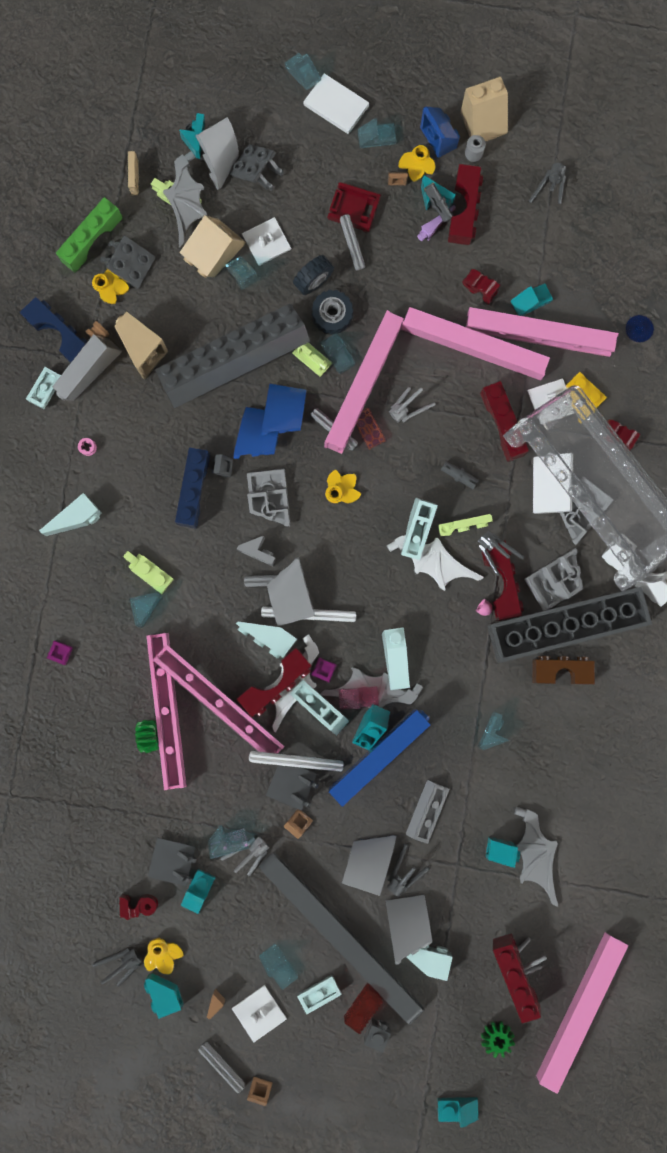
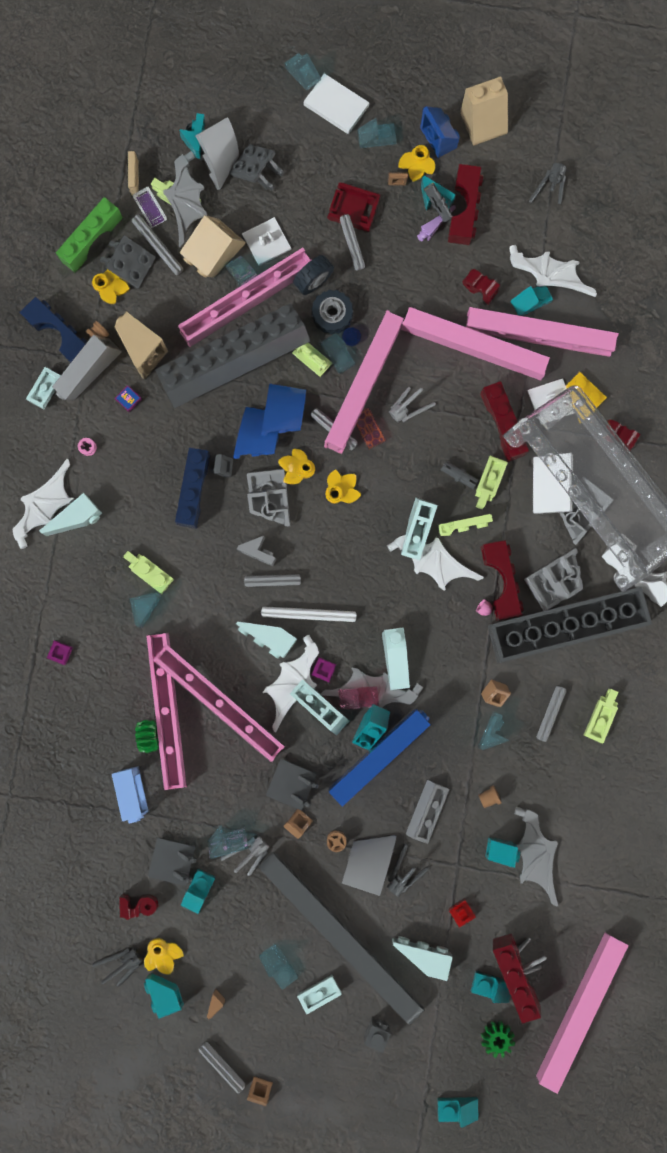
white piece [232,985,287,1042] -> none
dark red arch [237,648,312,717] -> none
white axle [249,751,344,772] -> none
light grey slope [267,557,315,626] -> none
clear red brick [344,983,383,1034] -> none
light grey slope [386,895,432,965] -> none
light grey brick [465,135,486,162] -> none
dark grey plant [478,531,524,576] -> none
reddish brown arch [532,656,595,684] -> none
clear blue piece [626,315,654,342] -> none
none -> white animal [13,459,75,549]
none -> light blue window [112,766,149,823]
none -> tile [115,385,142,412]
none -> clear tile [132,187,167,228]
none -> light grey axle [132,215,183,275]
none -> bright pink tile [178,248,311,347]
none -> yellow plate [278,449,315,484]
none -> medium nougat wheel [327,830,346,852]
none -> clear blue plate [342,327,361,346]
none -> red tile [448,898,476,928]
none -> teal slope [471,971,511,1003]
none -> yellowish green hinge [475,456,508,510]
none -> medium nougat piece [478,785,502,808]
none -> medium nougat slope [481,679,511,708]
none -> white animal [509,245,597,297]
none -> light grey axle [536,686,566,742]
none -> yellowish green hinge [584,689,618,744]

